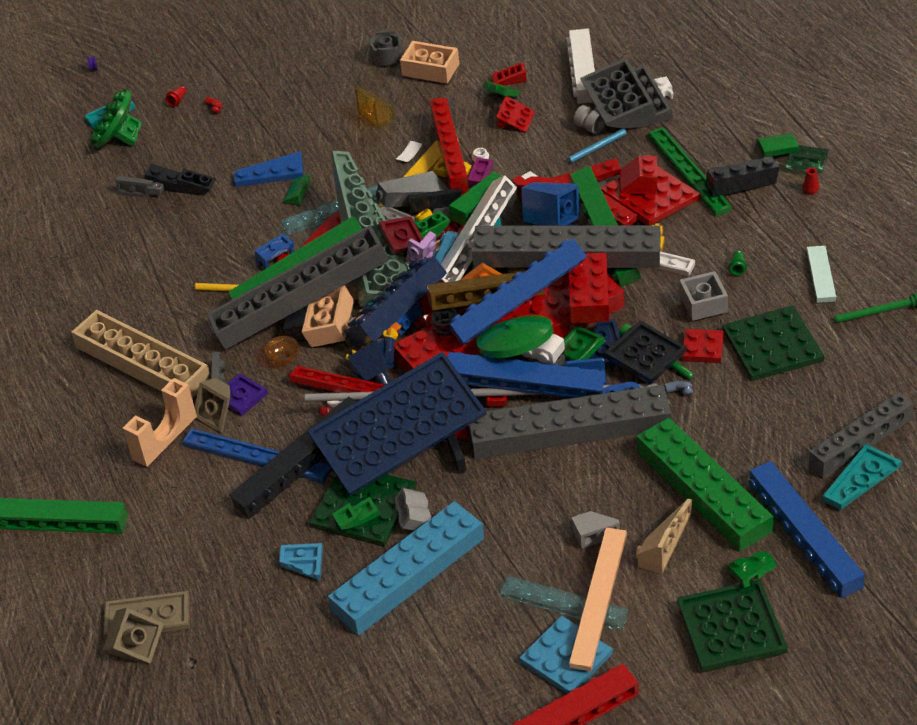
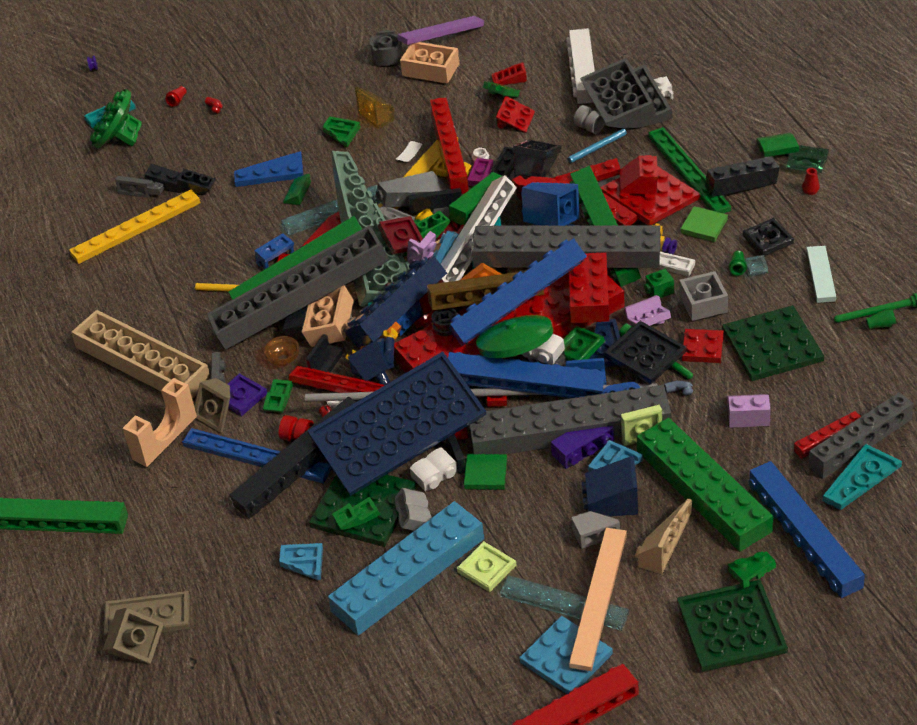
none -> yellow plate [69,190,200,264]
none -> green slope [263,379,293,413]
none -> red wheel [279,415,314,442]
none -> black panel [306,334,343,373]
none -> green wing [323,116,360,147]
none -> medium lavender tile [398,16,484,45]
none -> white brick [410,448,458,491]
none -> yellowish green tile [457,541,516,592]
none -> green tile [464,454,508,490]
none -> black tile [490,146,514,178]
none -> black piece [512,139,562,178]
none -> dark purple slope [551,426,614,469]
none -> dark blue slope [582,456,638,517]
none -> dark azure wing [588,440,643,472]
none -> yellowish green tile [621,405,662,446]
none -> lavender bracket [624,295,671,327]
none -> green brick [644,268,674,298]
none -> dark purple bush [662,237,677,254]
none -> bright green tile [681,206,728,242]
none -> lavender slope [726,394,770,428]
none -> black piece [743,218,794,256]
none -> clear light blue plate [745,255,768,276]
none -> red piece [794,411,861,459]
none -> green cone [866,309,896,329]

